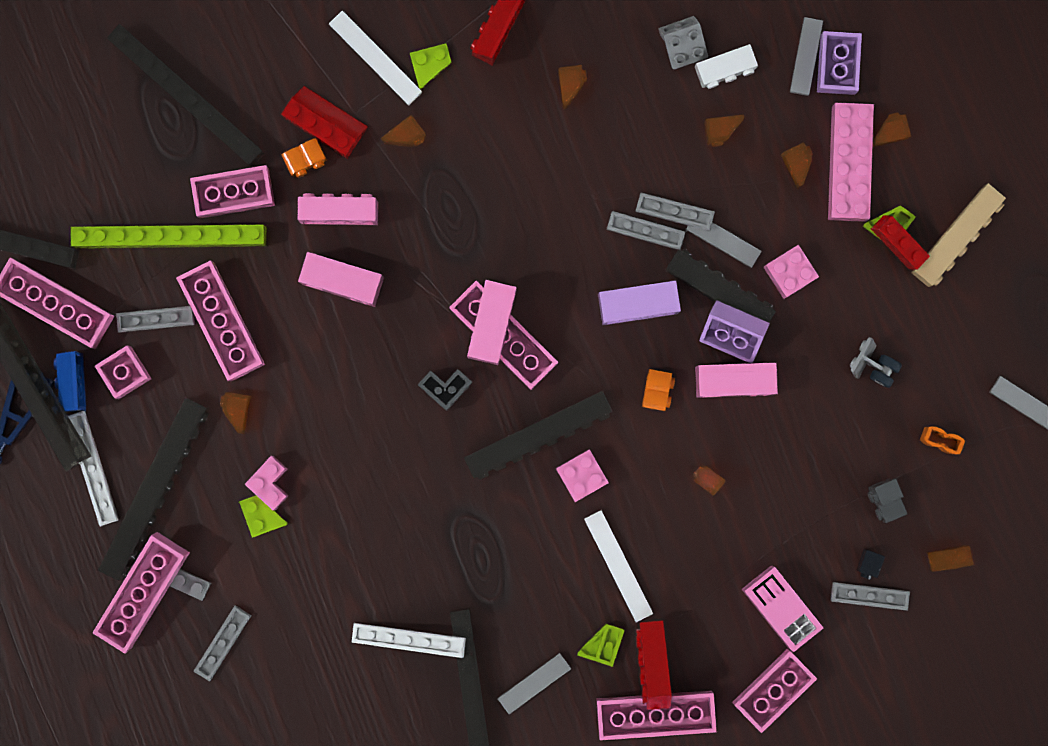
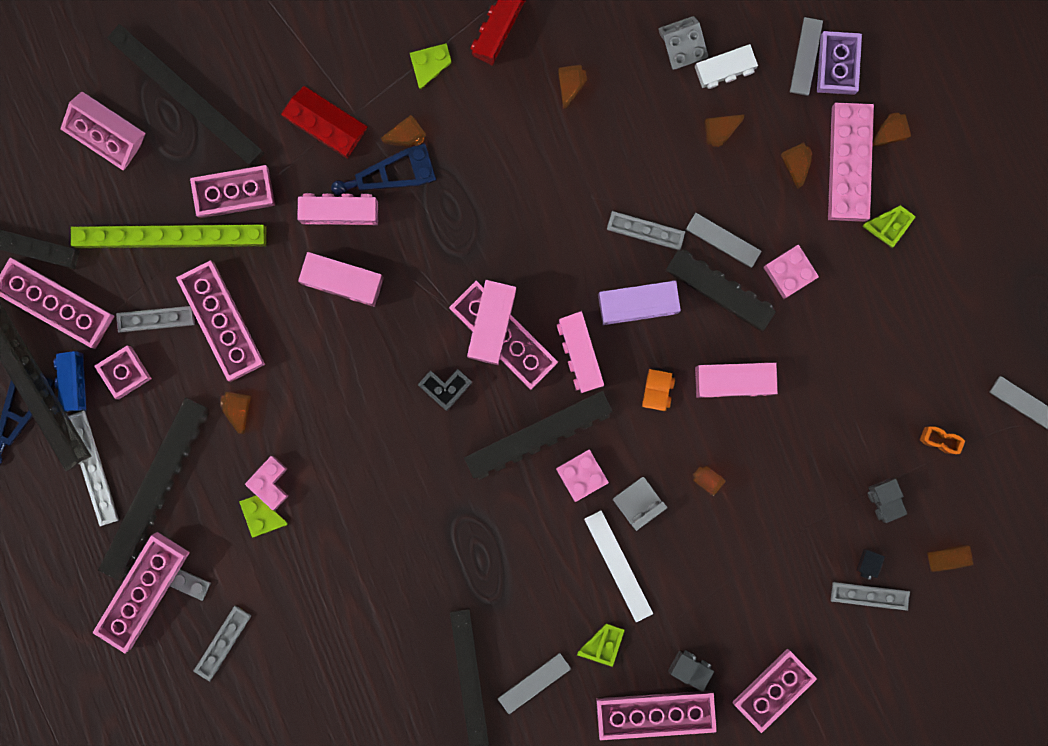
orange brick [281,138,327,178] -> none
white tile [329,11,422,106] -> none
white tile [352,623,466,658] -> none
light grey tile [636,193,715,231] -> none
red brick [636,621,672,710] -> none
lavender brick [699,300,770,364] -> none
bright pink piece [742,565,823,652] -> none
plate [850,337,902,388] -> none
red brick [871,215,930,270] -> none
tan brick [911,183,1006,287] -> none
none -> bright pink slope [60,92,145,171]
none -> dark blue plate [331,143,436,196]
none -> bright pink slope [557,311,604,393]
none -> light grey bracket [613,477,667,531]
none -> dark grey brick [668,650,714,692]

